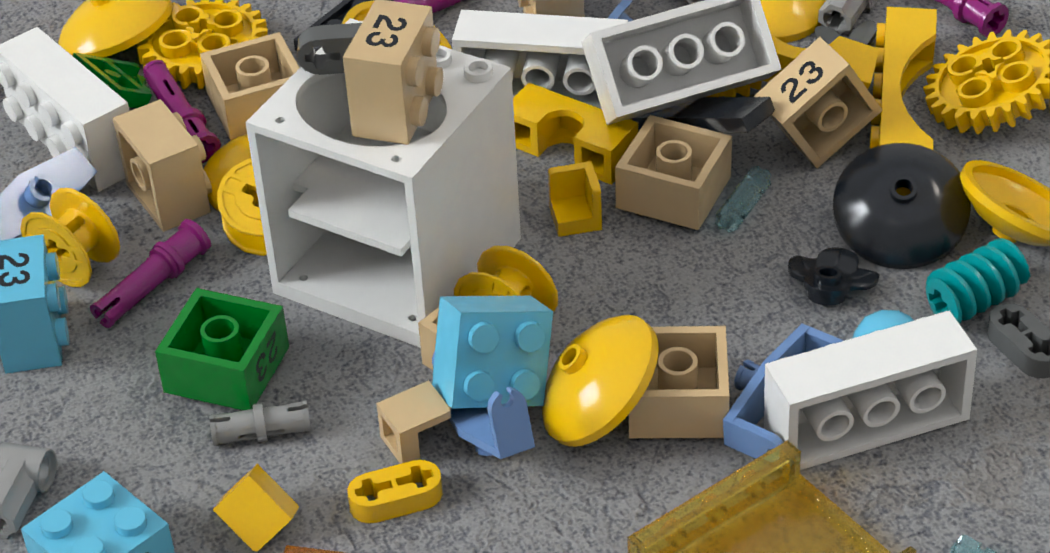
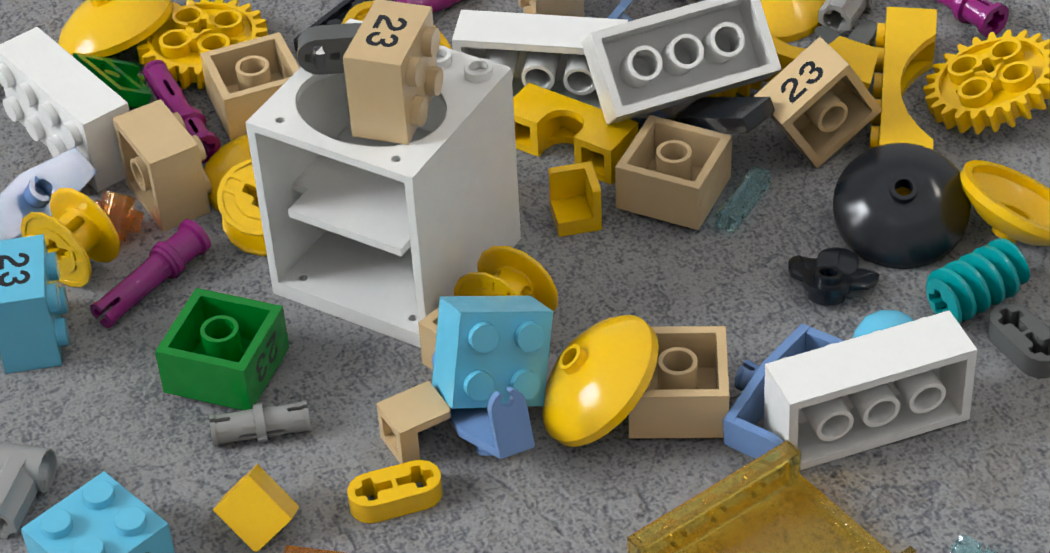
none -> clear orange gear [94,191,144,242]

